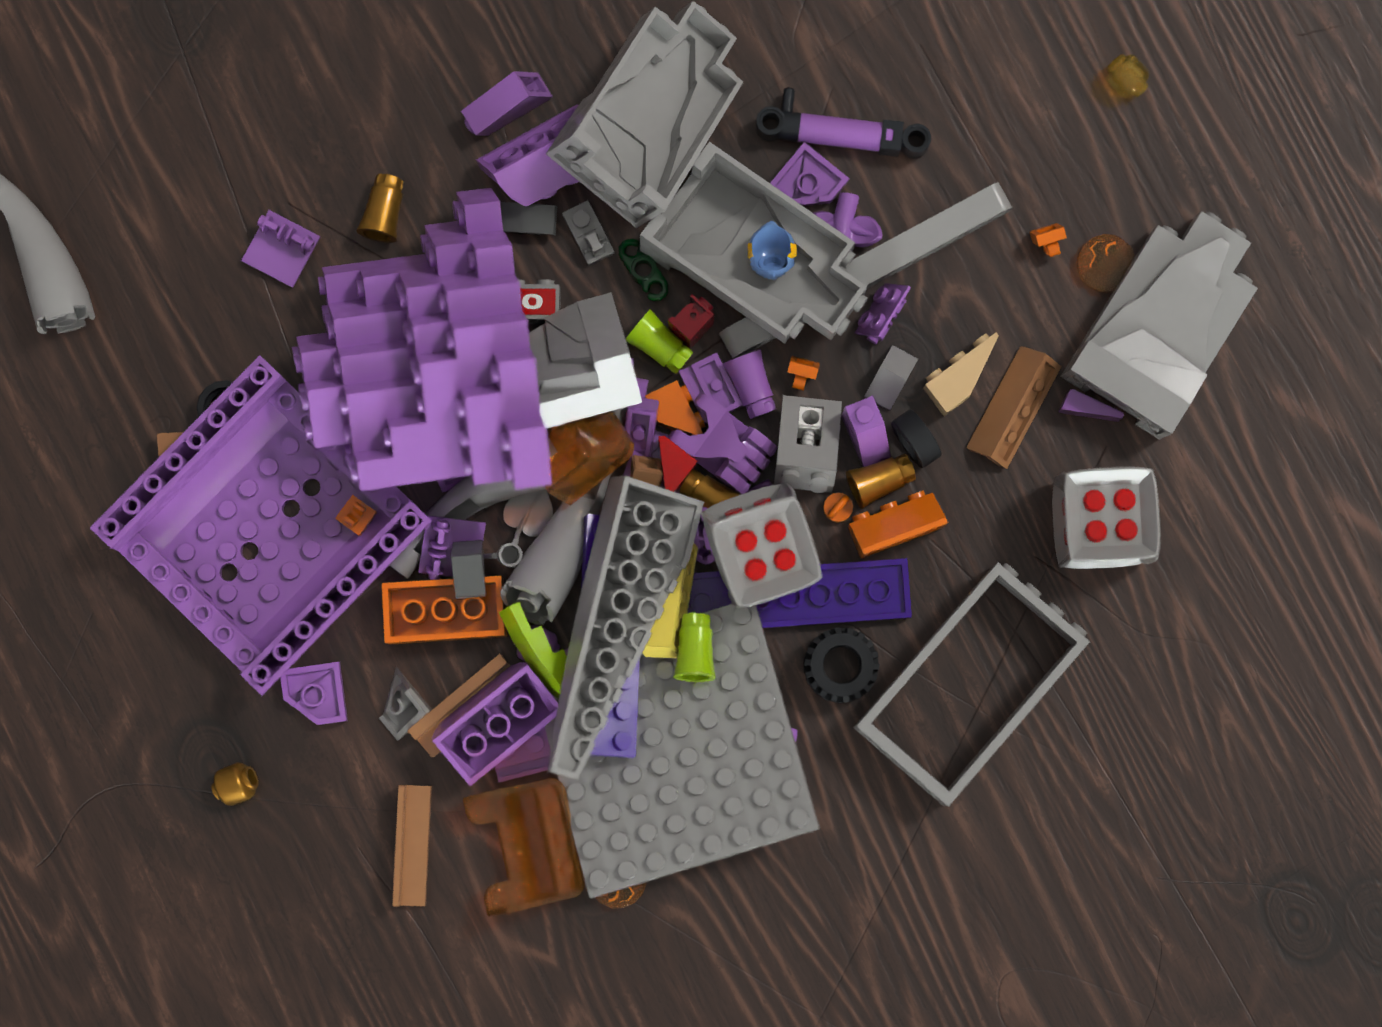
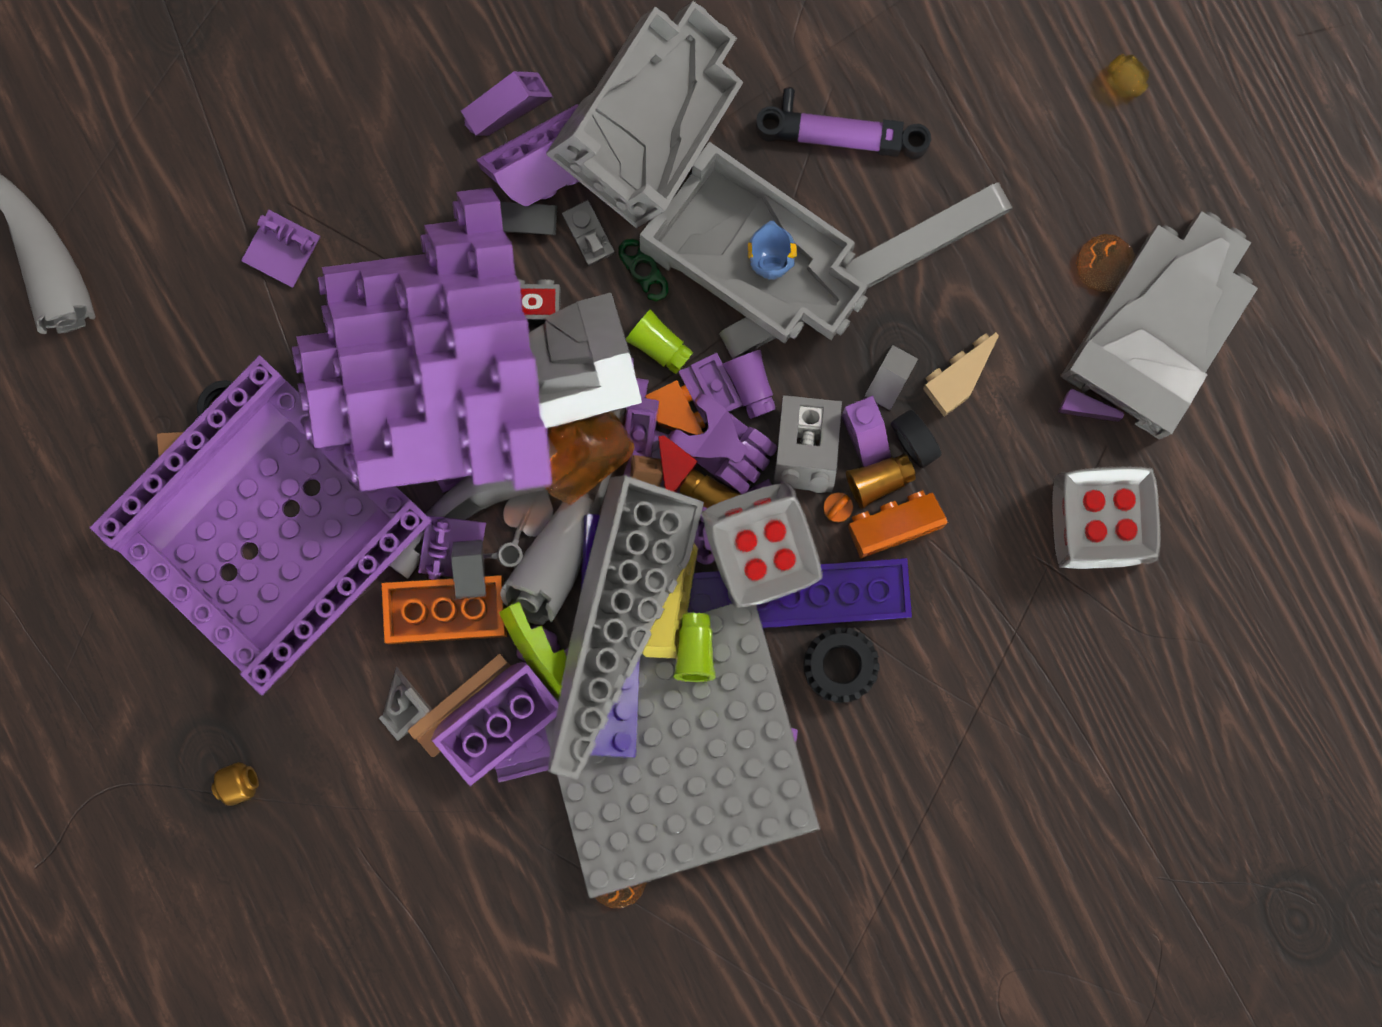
medium lavender plate [280,662,348,725] -> none
orange tile [335,494,377,536] -> none
pearl gold plant [357,174,404,243] -> none
medium nougat panel [393,785,432,907] -> none
clear orange windscreen [463,778,585,916] -> none
dark red hinge [668,294,714,349] -> none
medium lavender plate [770,142,850,206] -> none
orange tile [787,356,820,391] -> none
medium lavender plant [814,193,883,247] -> none
light grey door [853,563,1090,807] -> none
medium lavender hinge [855,283,911,345] -> none
medium nougat panel [967,346,1062,469] -> none
orange tile [1030,223,1067,257] -> none

